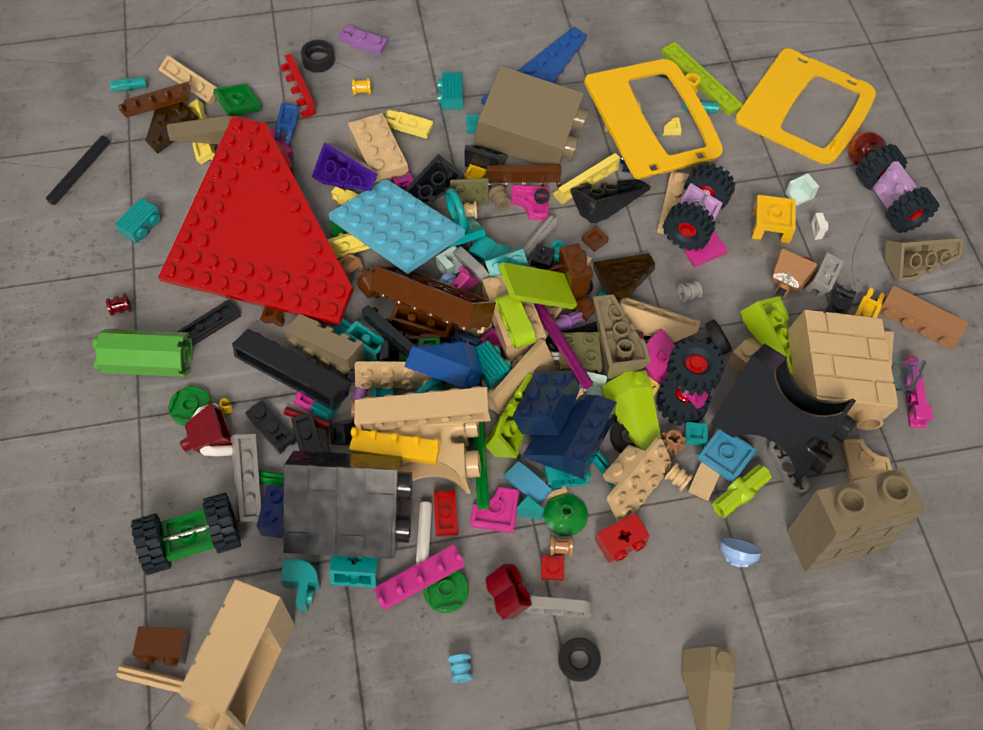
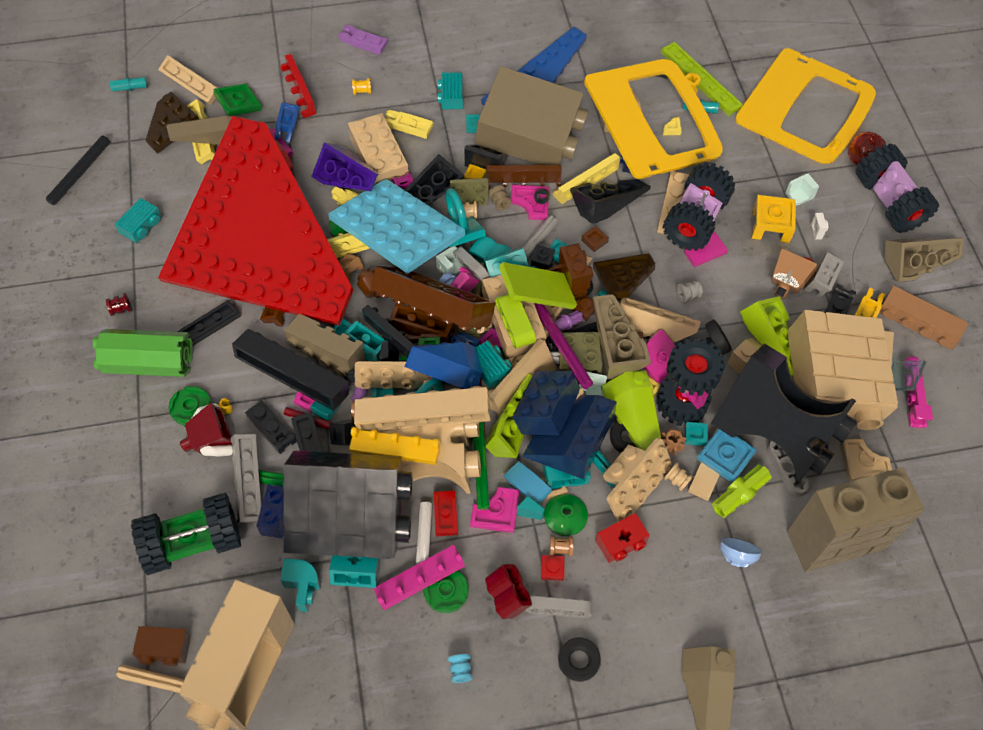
reddish brown hinge [118,82,191,118] -> none
black tyre [301,39,335,73] -> none

